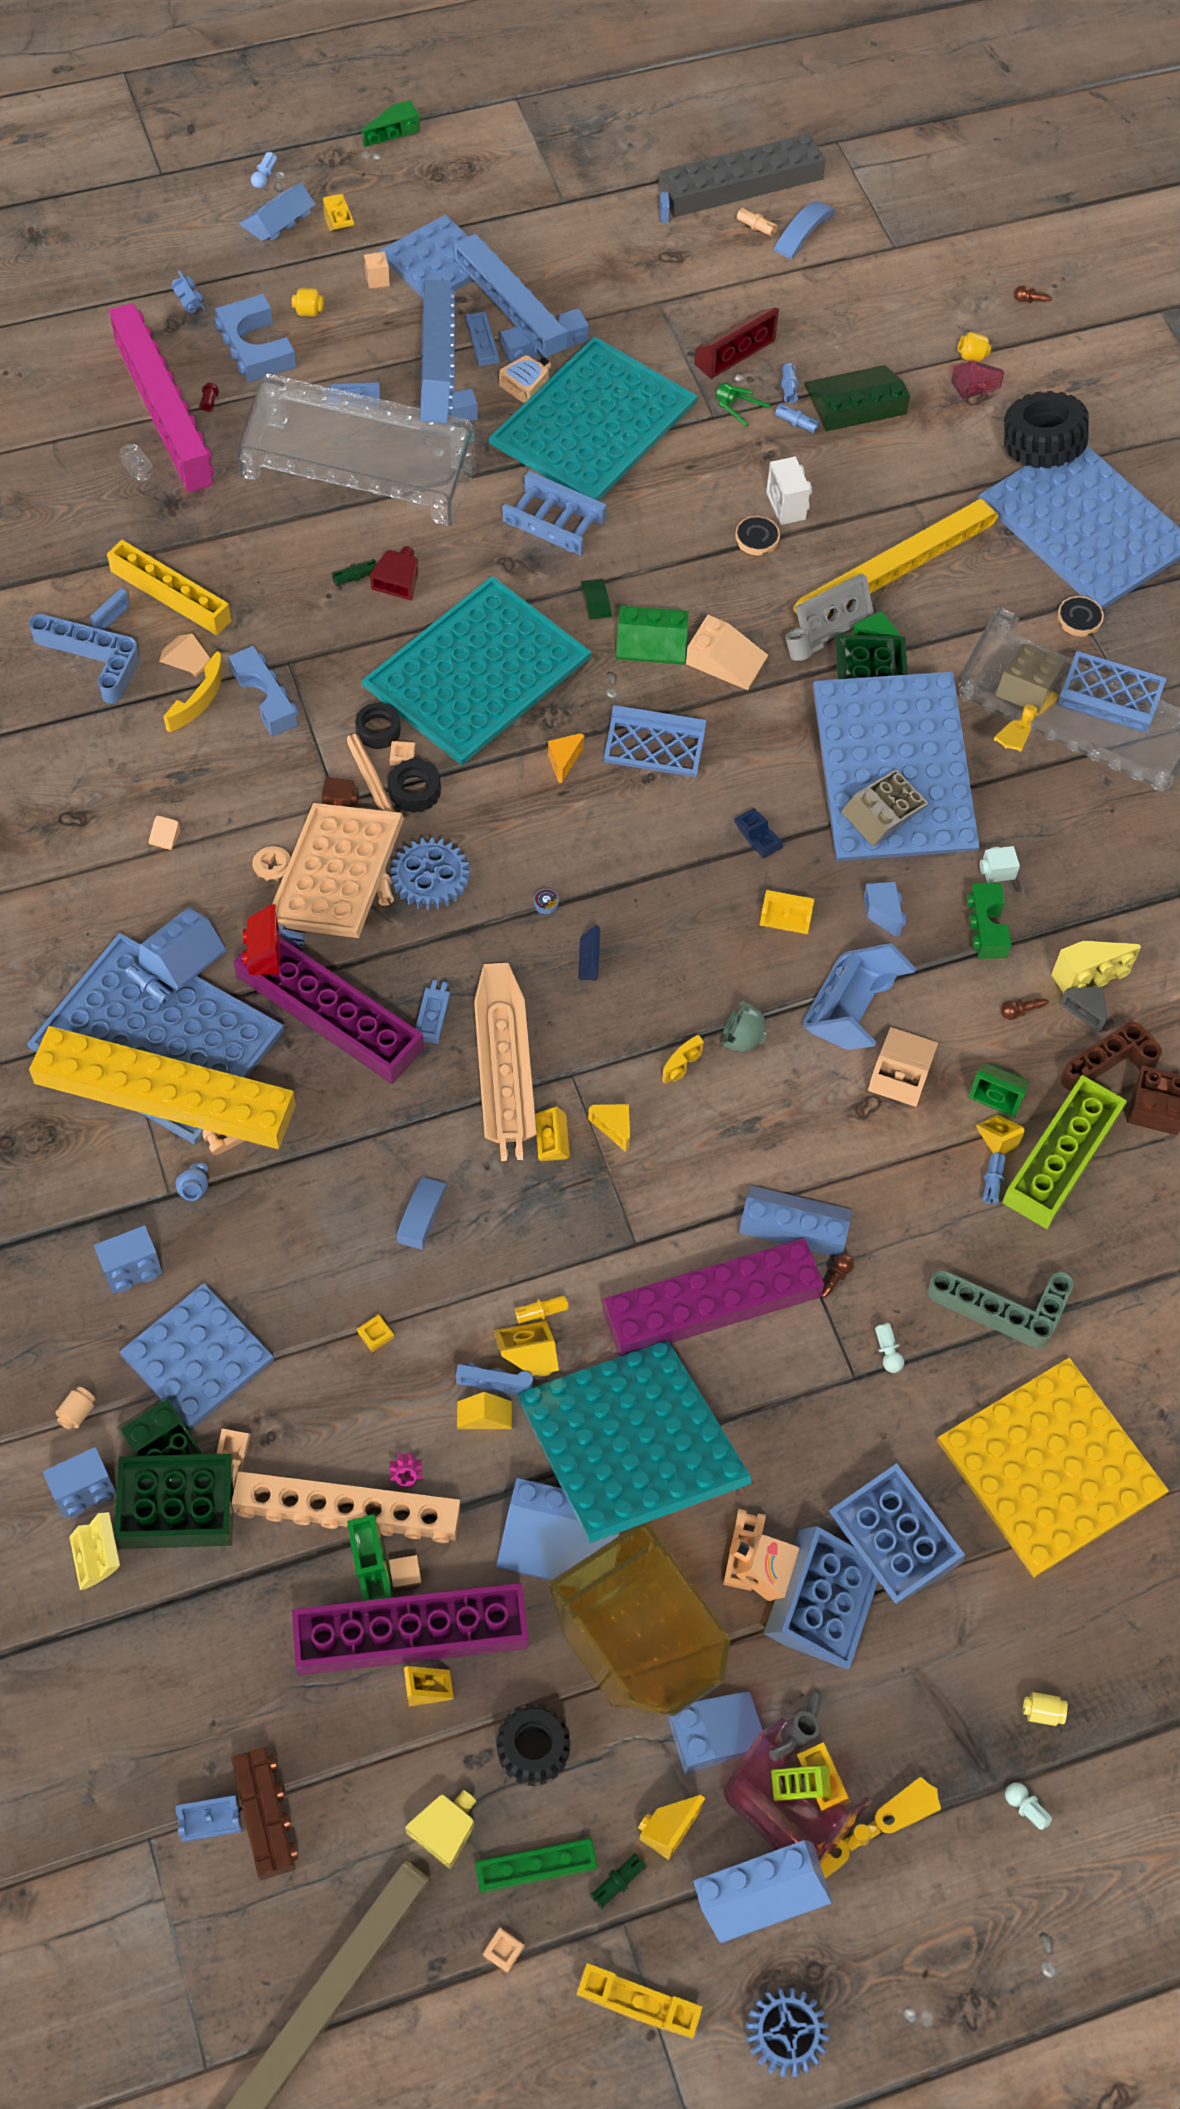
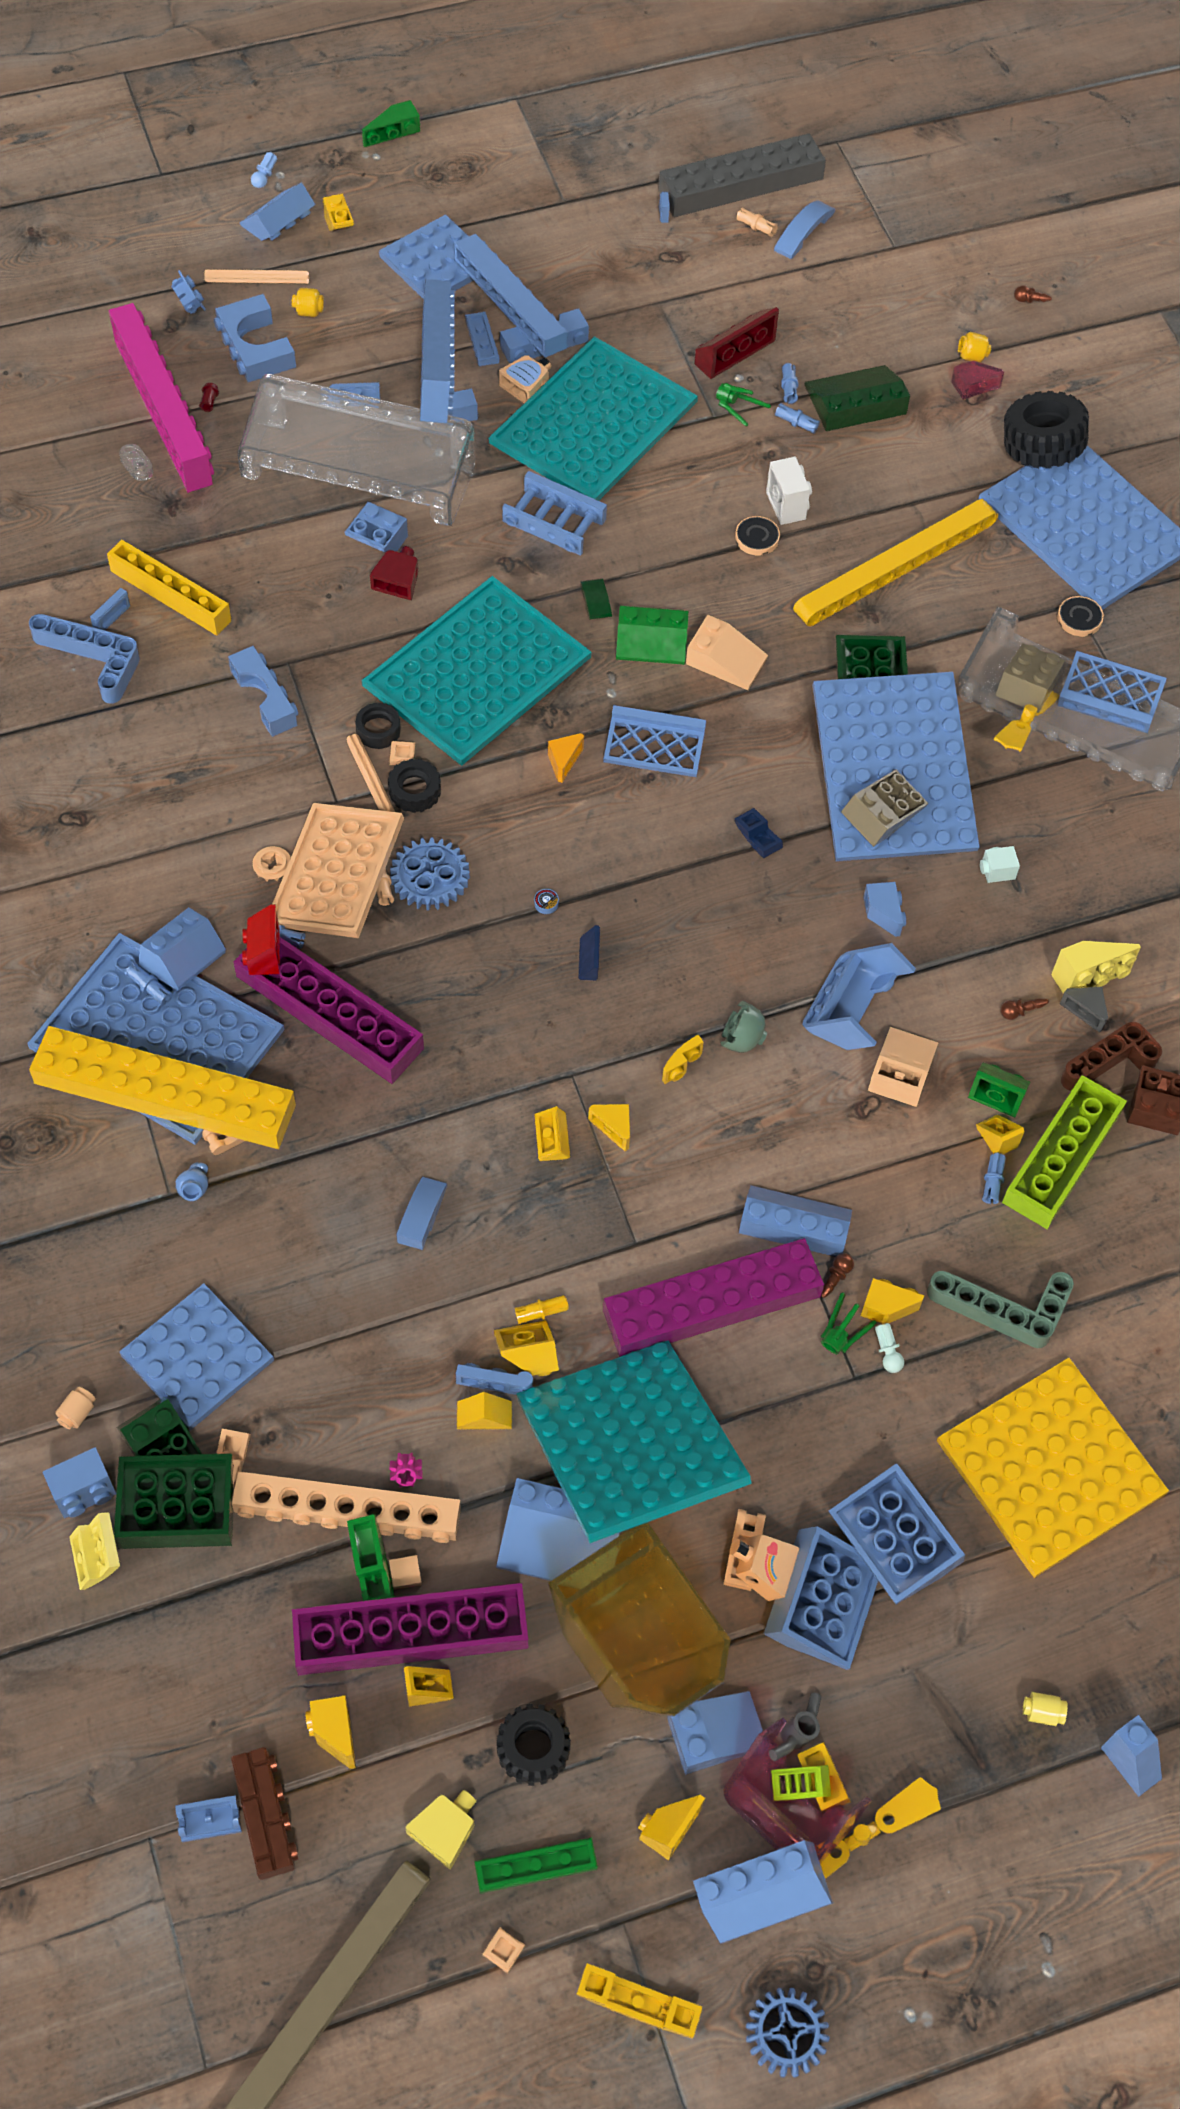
medium blue brick [94,1225,163,1294] -> none
light nougat slope [149,816,181,850] -> none
light nougat slope [159,634,210,677] -> none
yellow slope [164,651,223,732] -> none
copper brick [322,777,359,807] -> none
dark green pin [331,559,377,587] -> none
yellow tile [357,1314,394,1353] -> none
light nougat brick [364,252,390,289] -> none
medium blue hinge [415,980,451,1044] -> none
light nougat hinge [474,963,536,1161] -> none
dark green pin [590,1853,647,1909] -> none
yellow hinge [760,890,814,934] -> none
light grey hinge [785,574,874,661] -> none
green slope [853,611,900,636] -> none
green arch [966,883,1012,959] -> none
light aqua axle [1005,1783,1052,1830] -> none
none -> light nougat axle [204,269,309,284]
none -> yellow slope [305,1696,356,1769]
none -> medium blue slope [345,502,408,552]
none -> green plant [821,1292,877,1354]
none -> yellow slope [861,1278,924,1324]
none -> medium blue slope [1101,1715,1162,1797]

